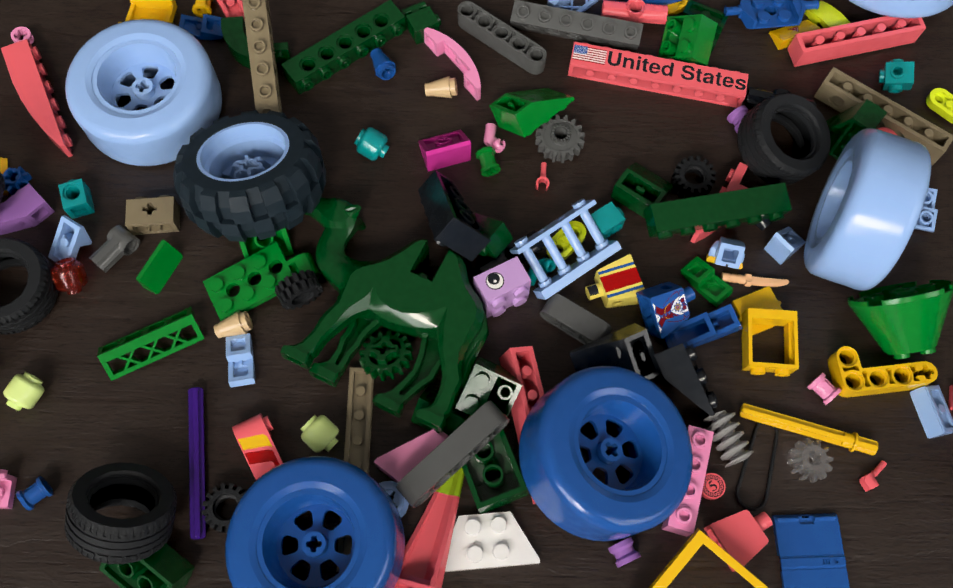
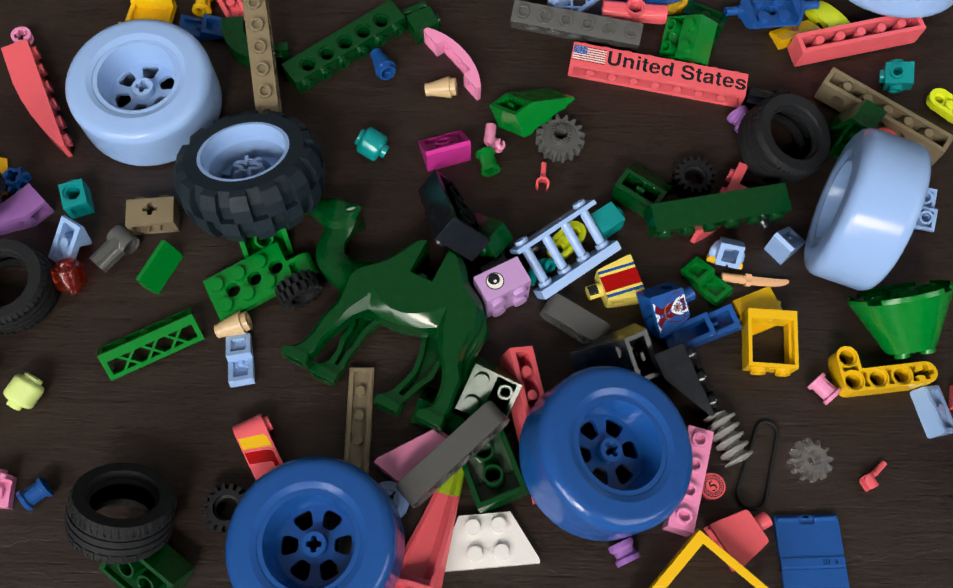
dark purple axle [188,387,206,540] -> none
yellowish green head [300,415,339,453] -> none
dark green gear [359,330,413,381] -> none
dark grey beam [458,1,547,75] -> none
yellow axle [739,403,878,455] -> none

